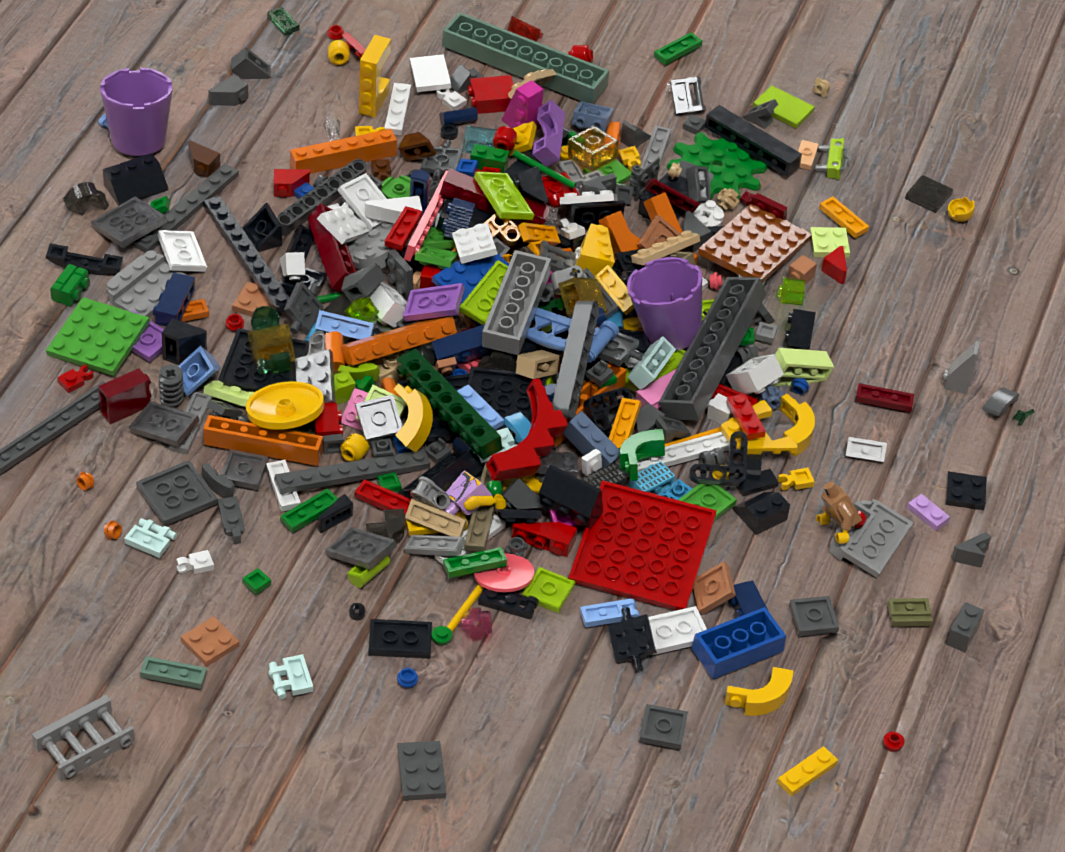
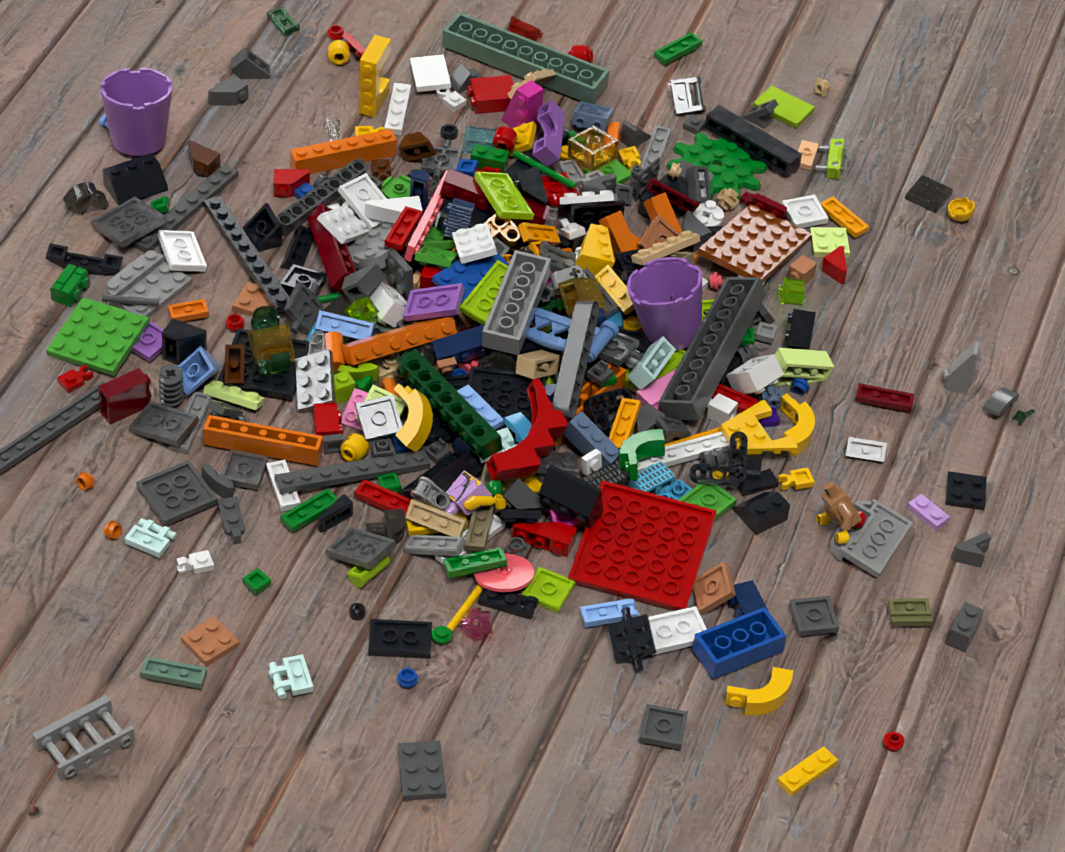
dark blue brick [153,272,195,326] -> none
yellow dish [246,381,324,430] -> none
white slope [280,252,305,281] -> none
dark blue brick [439,107,478,126] -> none
red plate [726,394,766,440] -> none
none -> dark grey bar [102,294,159,306]
none -> reddish brown slope [224,344,245,383]
none -> dark purple tile [759,407,780,427]
none -> white plate [782,195,828,228]

